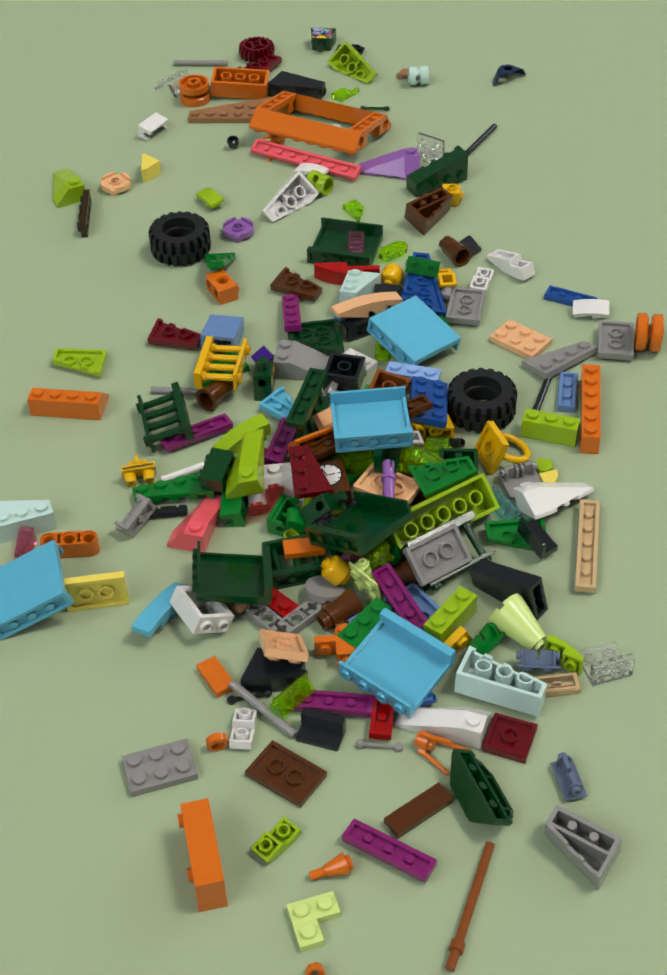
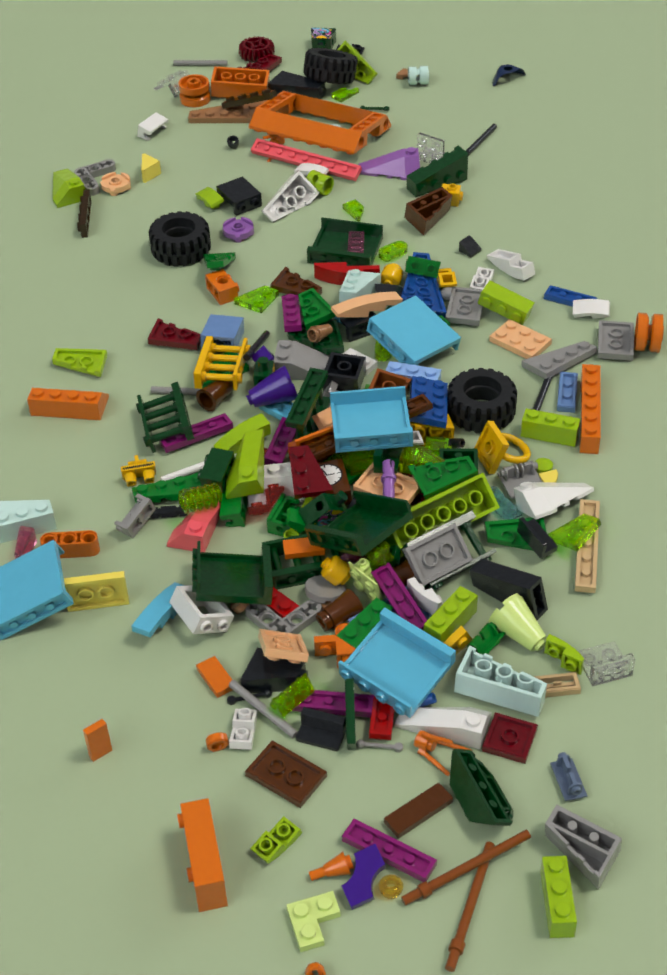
light grey plate [121,738,198,797] -> none
reddish brown plant [439,236,472,267] -> none
sand blue hinge [515,649,560,672] -> none
none -> light grey beam [74,159,116,196]
none -> orange tile [83,719,112,762]
none -> clear neon green piece [178,483,223,514]
none -> black panel [216,176,262,216]
none -> dark brown plate [221,89,277,109]
none -> clear neon green wing [234,286,279,313]
none -> black bar [243,330,270,361]
none -> dark purple cone [246,366,298,408]
none -> green wing [298,288,336,330]
none -> black tyre [303,48,358,84]
none -> medium nougat cone [307,324,333,343]
none -> dark purple tile [341,844,386,910]
none -> dark green tile [345,678,356,750]
none -> clear yellow plate [379,875,403,899]
none -> dark orange bar [401,829,531,906]
none -> white slope [407,577,443,615]
none -> lime brick [477,280,535,325]
none -> lime brick [540,856,577,938]
none -> clear neon green wing [548,513,601,552]

